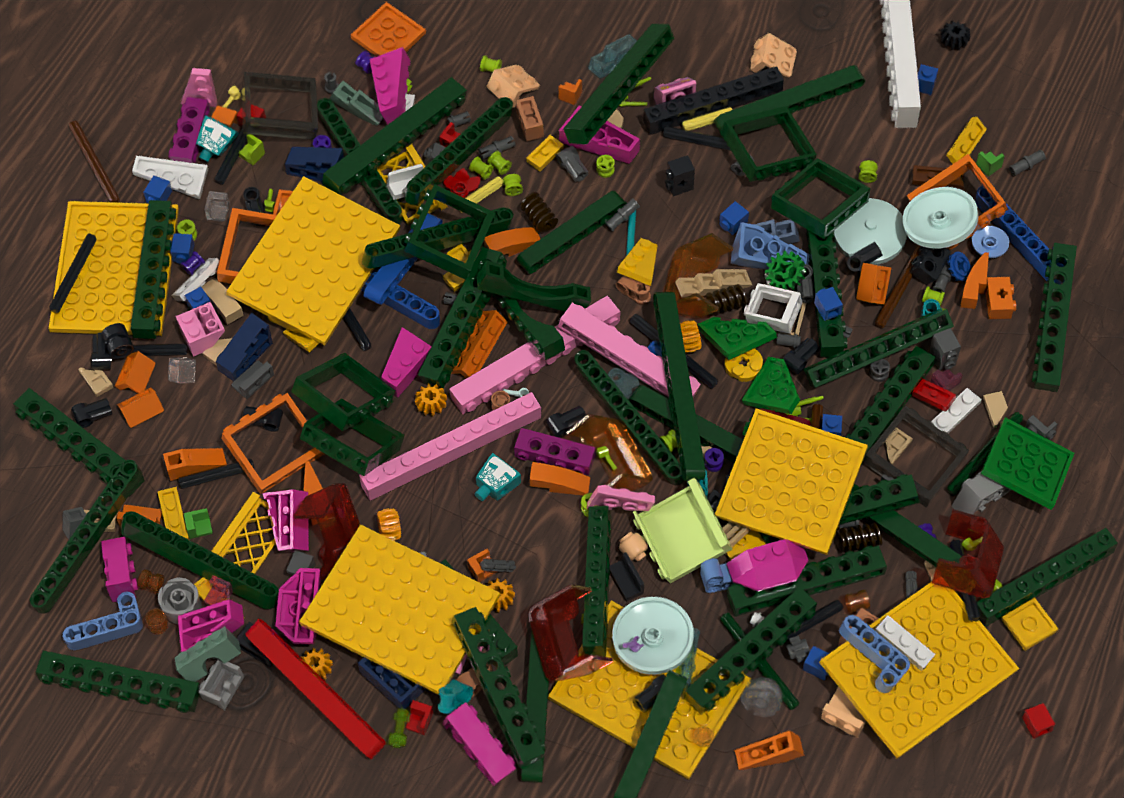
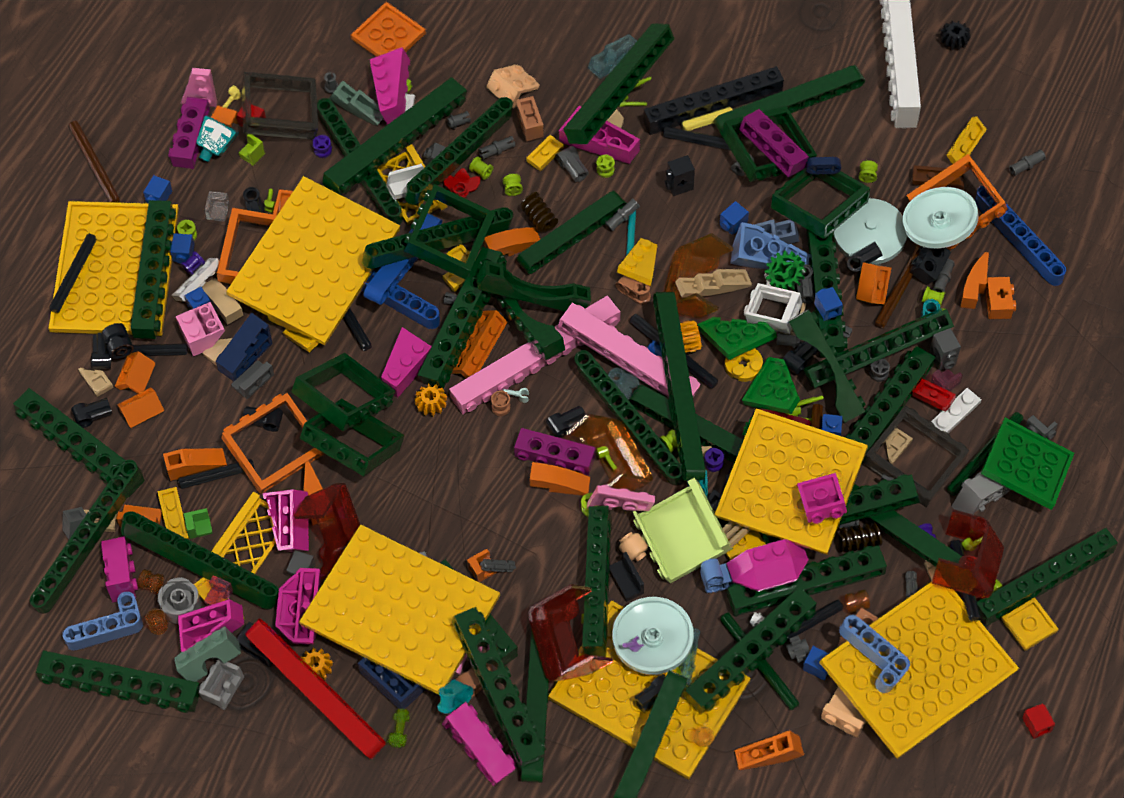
white wing [132,156,208,199] -> none
clear panel [168,357,196,383] -> none
black axle [215,124,252,185] -> none
dark blue wedge [285,147,344,182] -> none
dark purple wheel [356,51,375,73] -> none
bright pink brick [359,392,541,501] -> none
light orange gear [377,508,402,541] -> none
red panel [406,700,433,735] -> none
red panel [439,122,460,147] -> none
light yellow axle [460,176,504,213] -> none
torso [474,453,521,501] -> none
lime bush [480,56,502,72] -> none
light orange gear [485,578,515,613] -> none
lime bush [488,151,512,175] -> none
orange panel [558,79,582,105] -> none
bright pink slope [654,77,696,104] -> none
dark brown piece [706,284,748,316] -> none
clear cylinder [741,677,783,717] -> none
light nougat bracket [750,33,797,78] -> none
white plate [875,615,935,671] -> none
blue brick [918,64,938,95] -> none
blue gear [947,252,971,281] -> none
light blue dish [972,226,1009,258] -> none
bright green panel [976,151,1005,177] -> none
tan tile [983,391,1008,429] -> none
dark green brick [1032,243,1077,392] -> none
none -> magenta brick [739,109,809,177]
none -> dark green arch [788,309,866,422]
none -> dark pink plate [797,473,847,524]
none -> dark blue beam [806,157,841,174]

